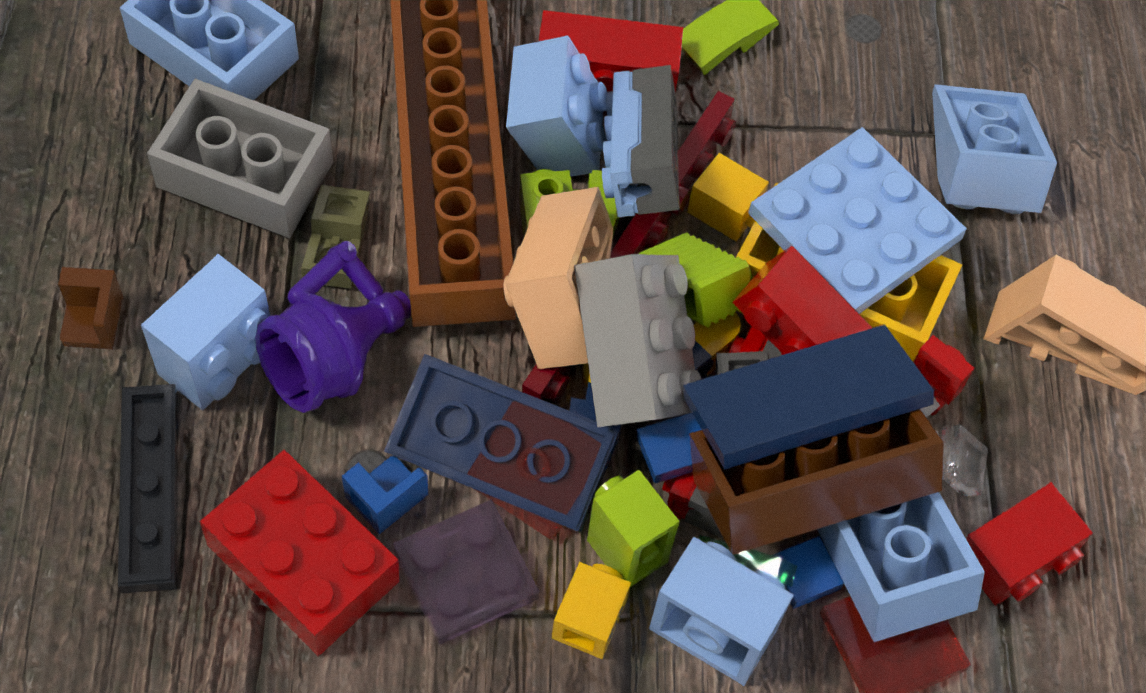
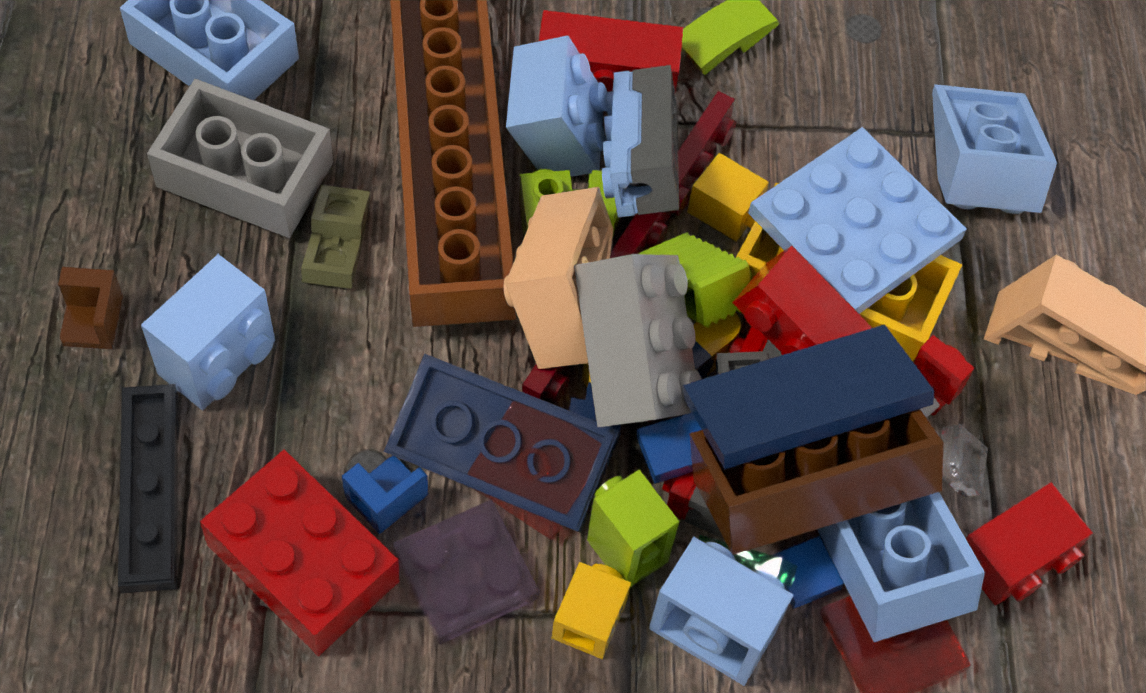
dark purple piece [255,241,412,413] -> none

